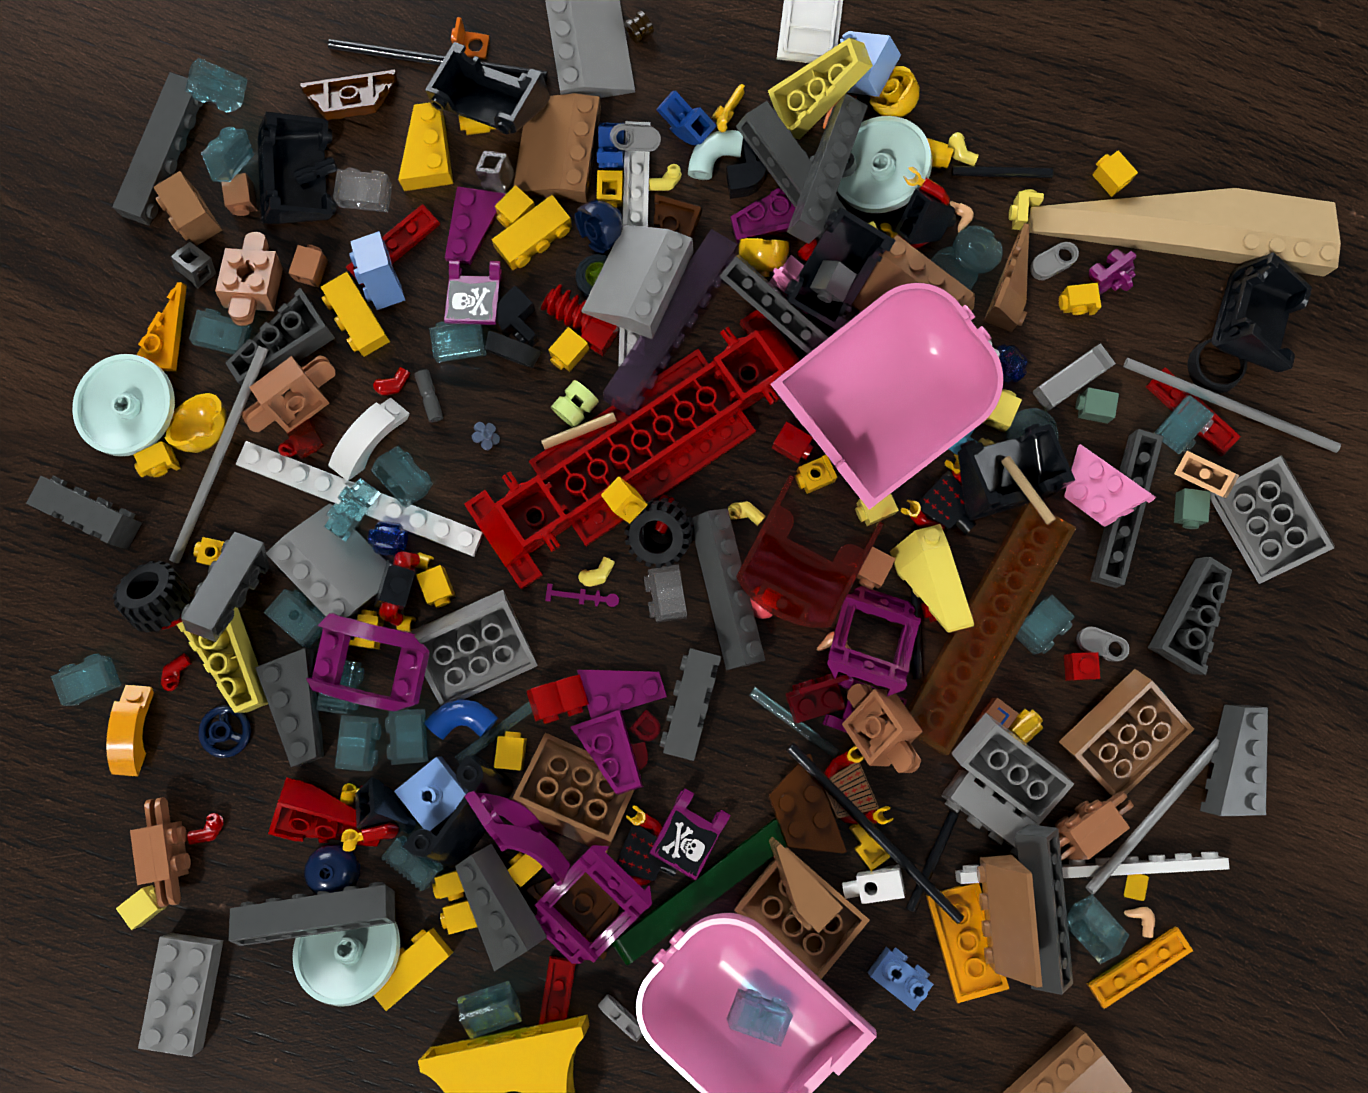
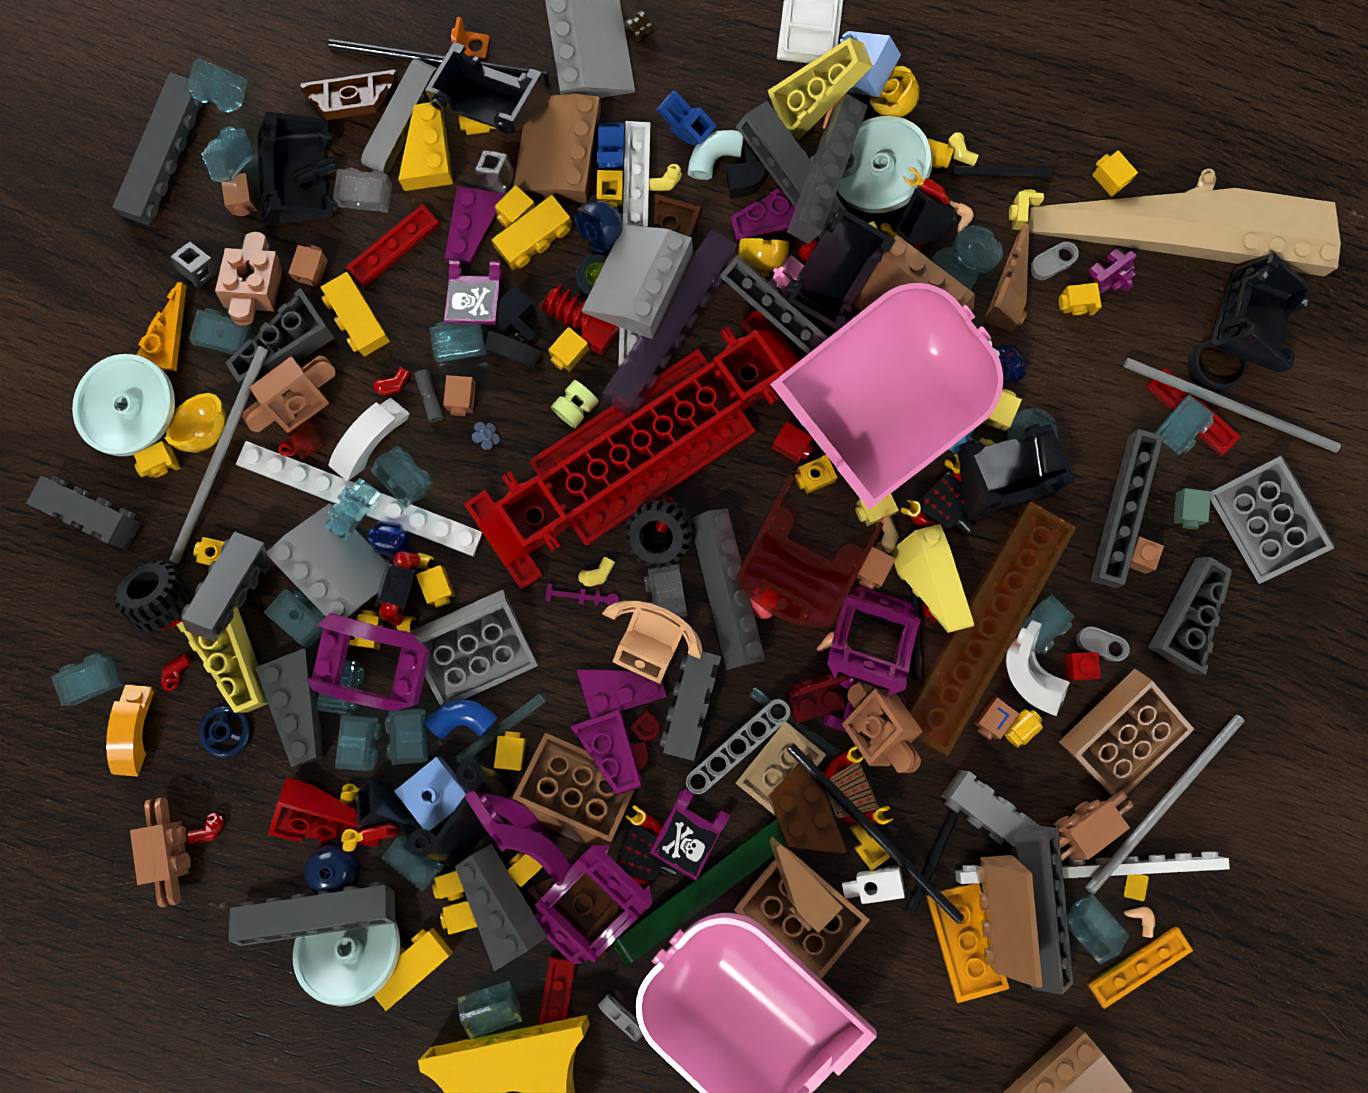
light yellow brick [116,885,166,930] -> none
light grey brick [138,933,223,1057] -> none
medium nougat brick [154,171,222,246] -> none
medium blue brick [349,231,405,310] -> none
red brick [526,674,589,724] -> none
tan bar [541,412,617,450] -> none
yellow brick [601,476,648,524] -> none
light grey piece [610,123,661,152] -> none
yellow piece [712,84,745,132] -> none
clear light blue brick [727,988,793,1047] -> none
light yellow arm [728,501,766,526] -> none
dark grey brick [810,260,857,303] -> none
medium blue brick [867,947,934,1011] -> none
light grey brick [952,713,1074,824] -> none
tan bar [1001,456,1056,525] -> none
light grey piece [1033,343,1116,412] -> none
bright pink wing [1064,444,1156,527] -> none
sand green brick [1076,387,1119,424] -> none
light nougat brick [1174,451,1239,498] -> none
dark grey wedge [1200,705,1268,816] -> none
none -> light grey beam [361,58,438,175]
none -> nougat brick [443,375,476,416]
none -> light nougat piece [603,601,702,684]
none -> light grey beam [686,699,790,794]
none -> tan plate [735,722,826,815]
none -> tan arm [876,516,899,553]
none -> white arch [1006,620,1070,716]
none -> nougat brick [1129,537,1164,574]
none -> tan arm [1185,169,1216,193]

